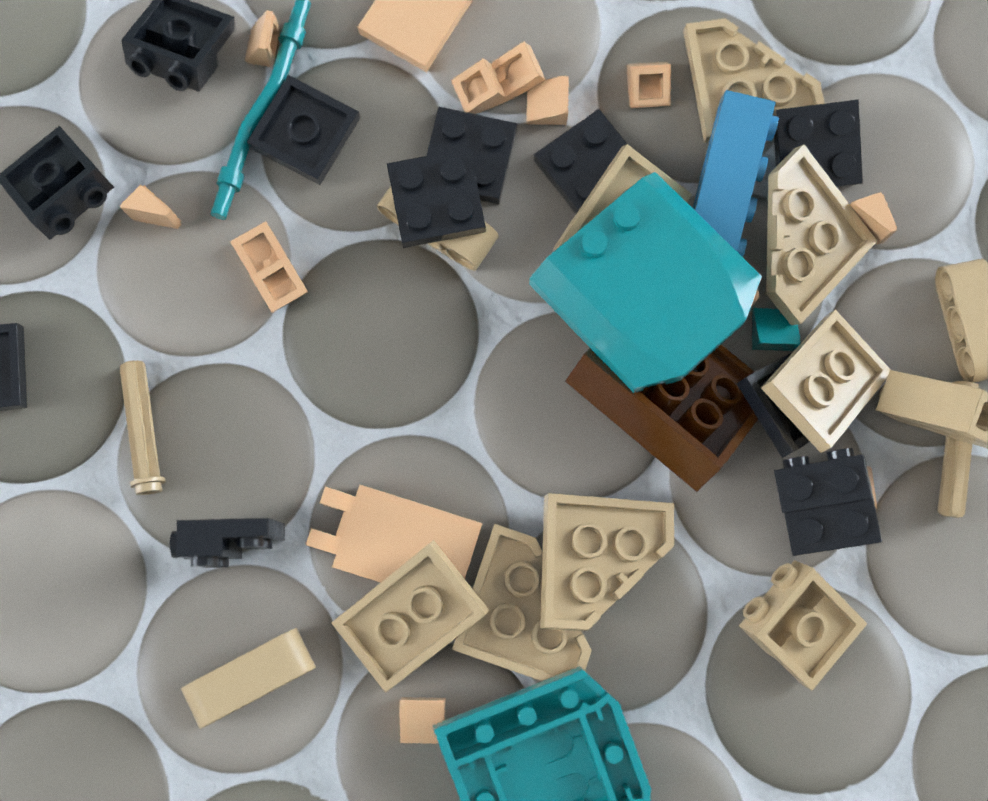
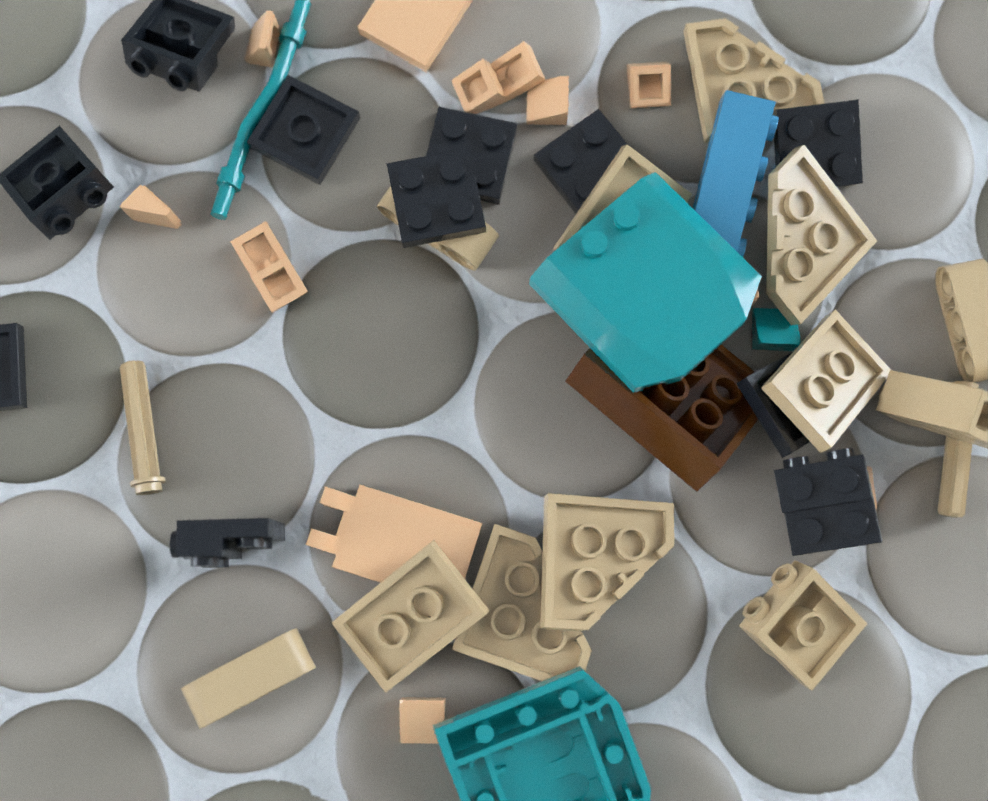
light nougat slope [850,192,897,245] -> none

